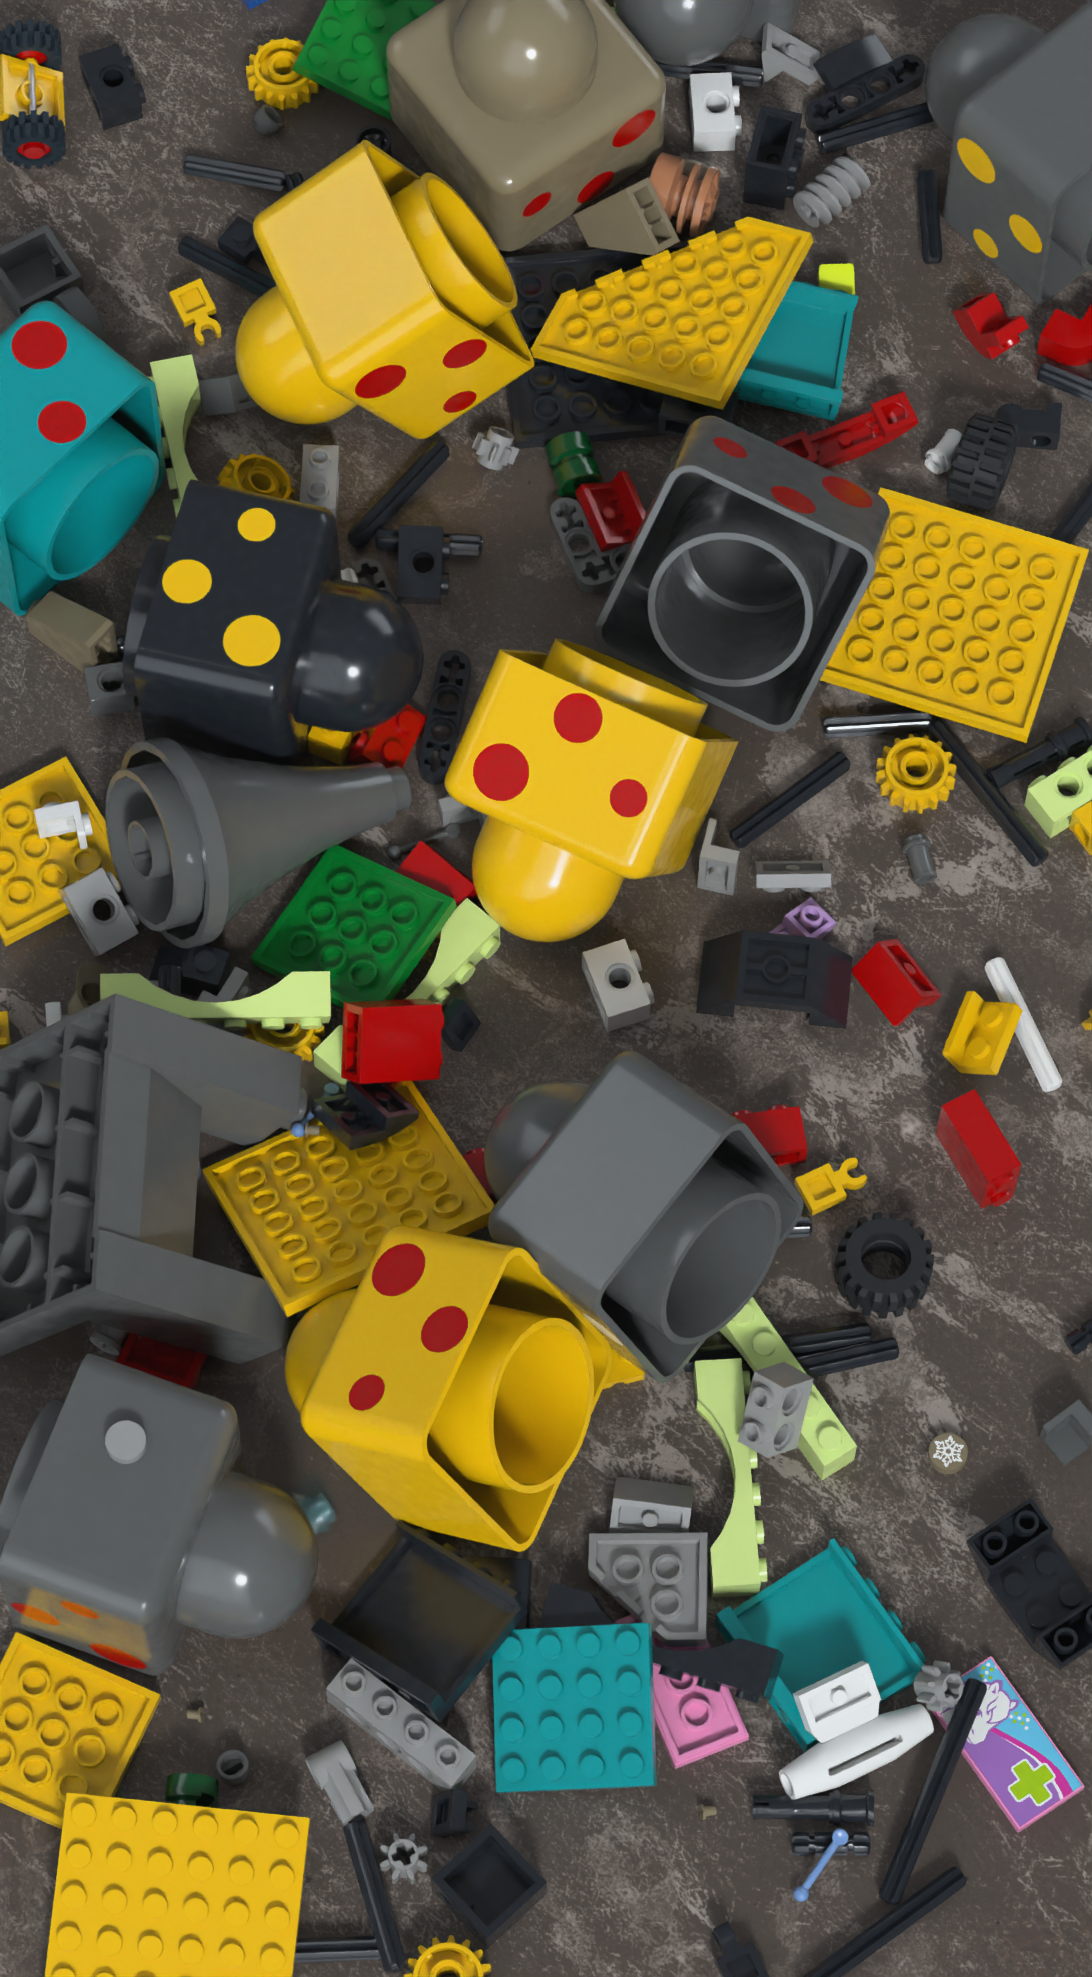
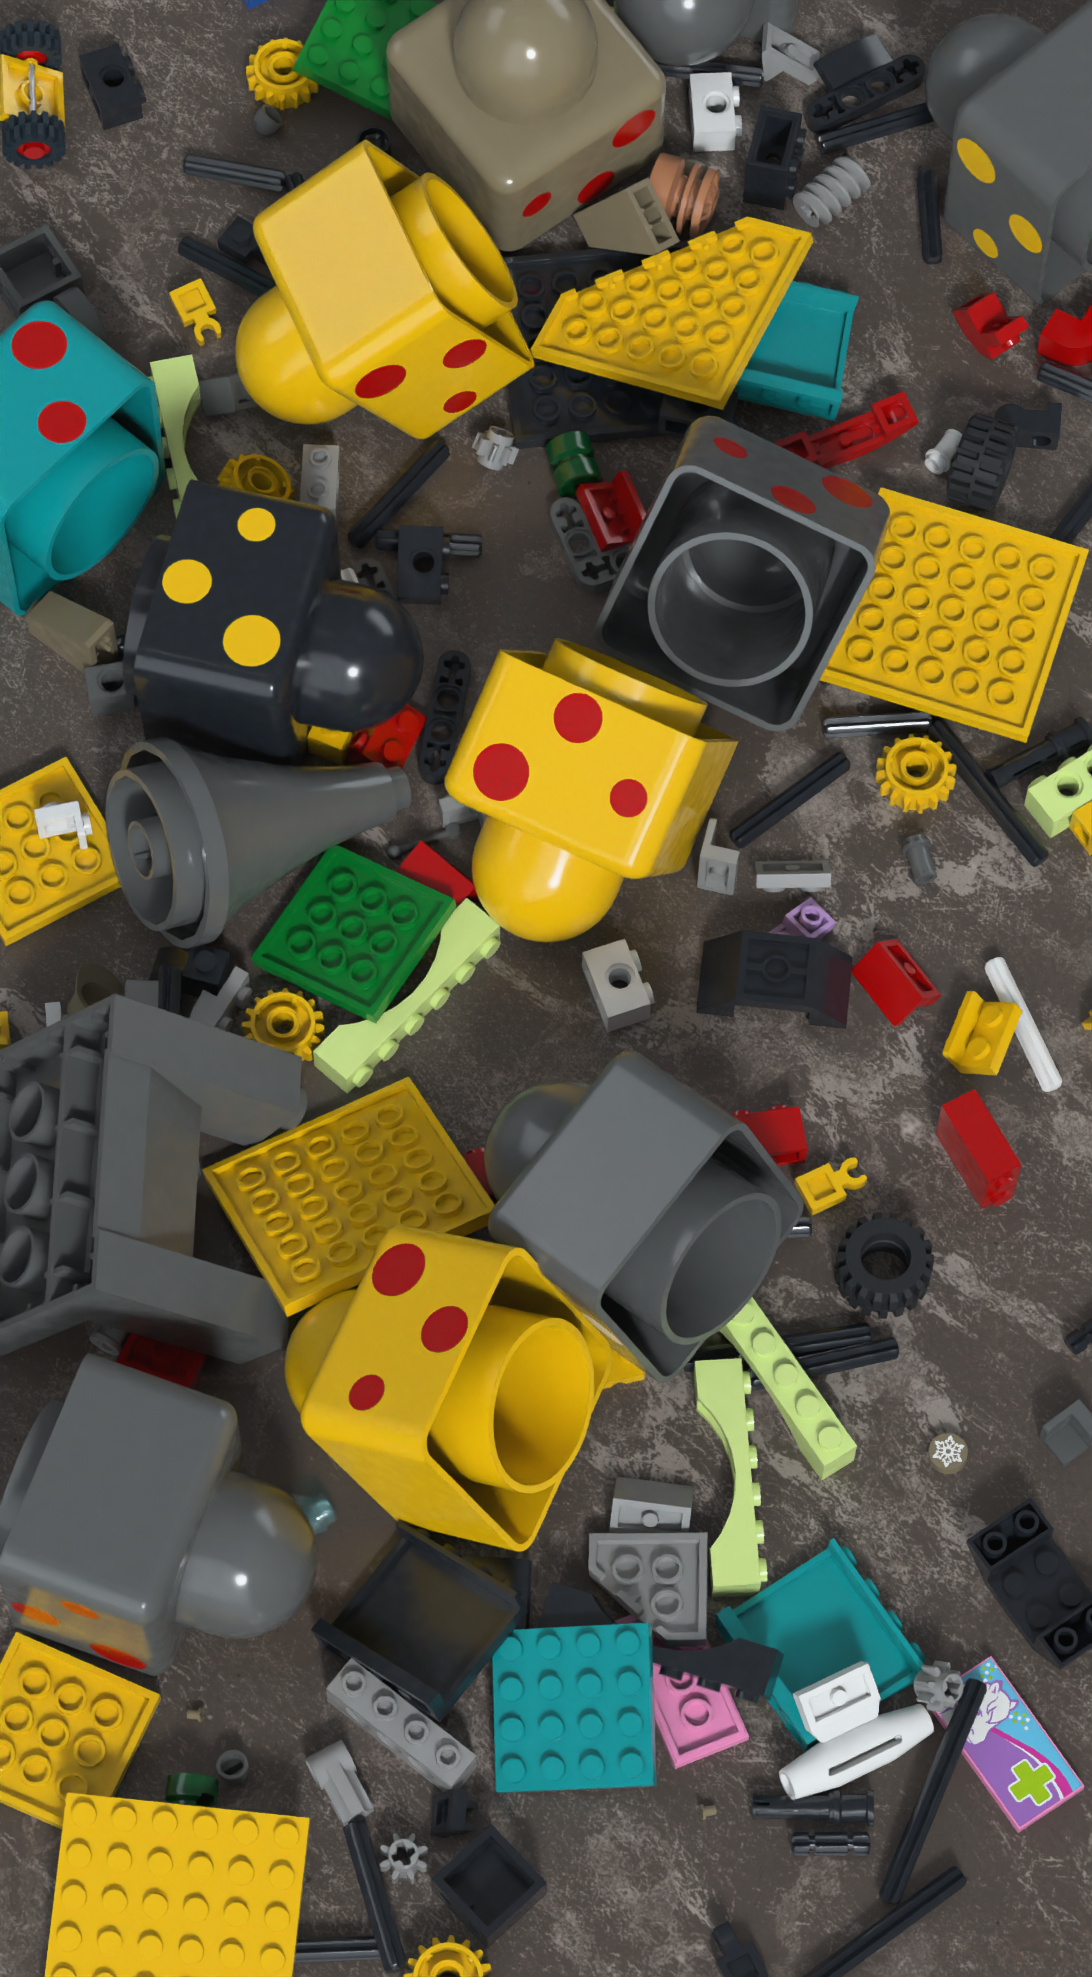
light grey brick [58,868,139,957] -> none
yellowish green arch [100,971,331,1030] -> none
light grey tile [105,1420,147,1464] -> none
medium blue hinge [291,1083,339,1137] -> none
dark tan piece [305,1122,320,1137] -> none
black slope [311,1080,419,1150] -> none
red brick [341,999,444,1084] -> none
black tile [441,998,481,1052] -> none
light grey brick [738,1362,814,1458] -> none
medium blue hinge [793,1828,848,1902] -> none
neon yellow slope [817,263,855,295] -> none

